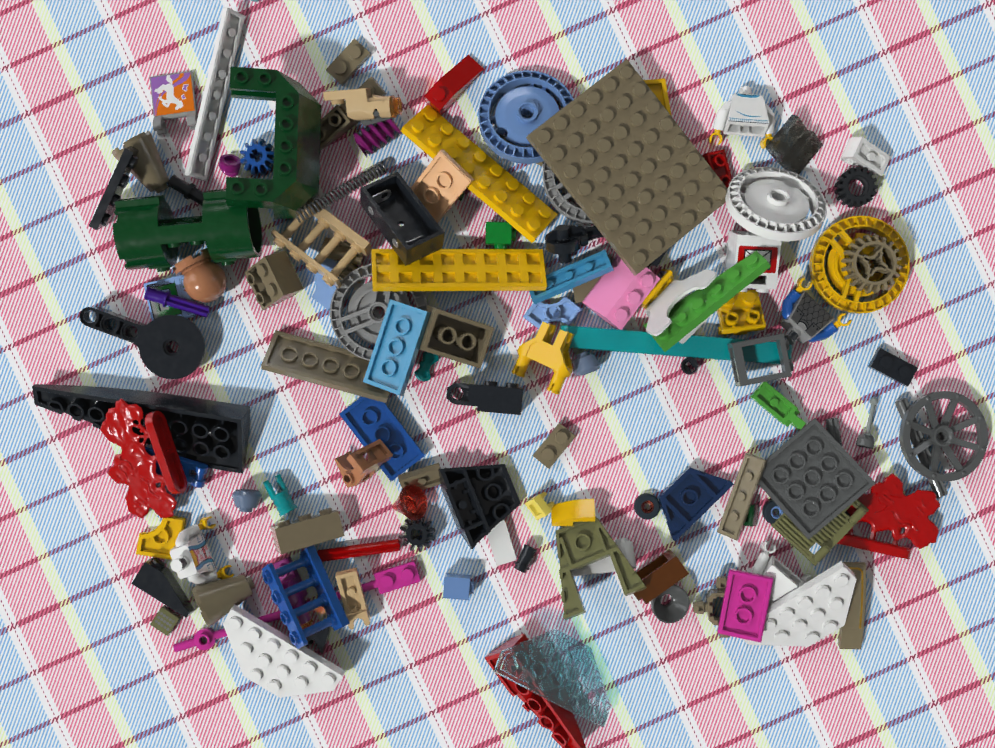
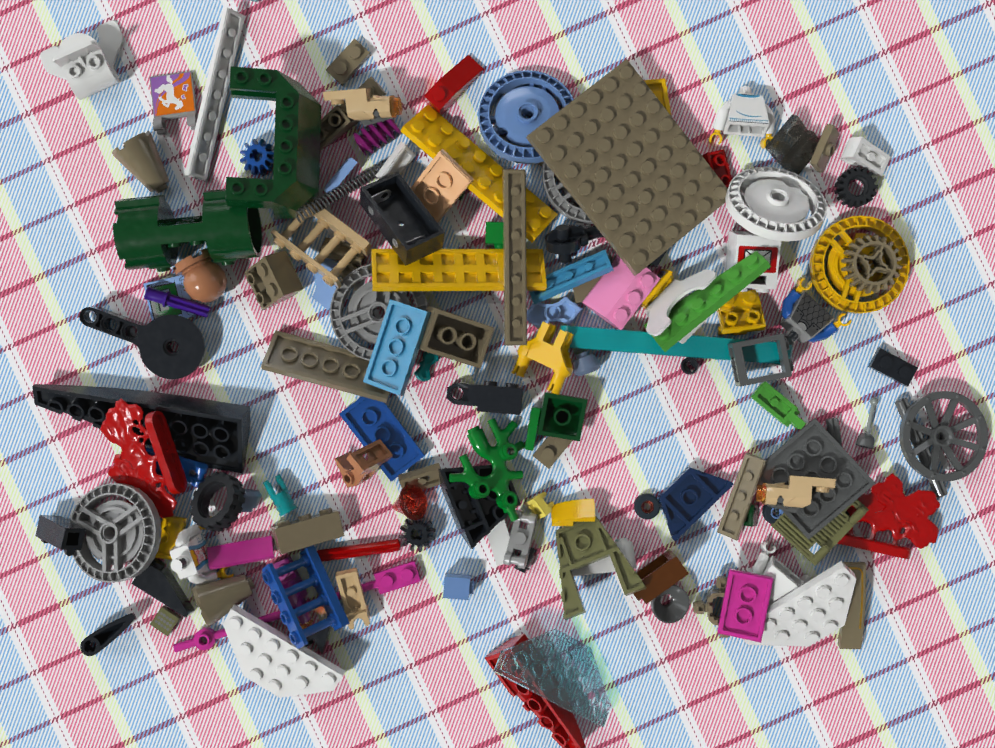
black wing [89,146,139,230] -> none
black pin [167,175,204,206] -> none
magenta tile [219,154,241,177] -> none
none -> black brick [35,515,86,556]
none -> white piece [40,20,124,100]
none -> light grey piece [70,483,162,583]
none -> black piece [80,613,136,656]
none -> black tyre [190,472,245,532]
none -> dark pink tile [207,536,275,570]
none -> light blue tile [323,157,357,196]
none -> white tile [375,141,416,179]
none -> green plant [449,418,525,522]
none -> dark tan tile [503,169,527,346]
none -> light grey plate [503,510,538,569]
none -> green tile [525,407,541,451]
none -> dark green slope [537,392,588,441]
none -> tan plate [756,475,836,513]
none -> dark tan plate [810,124,840,173]

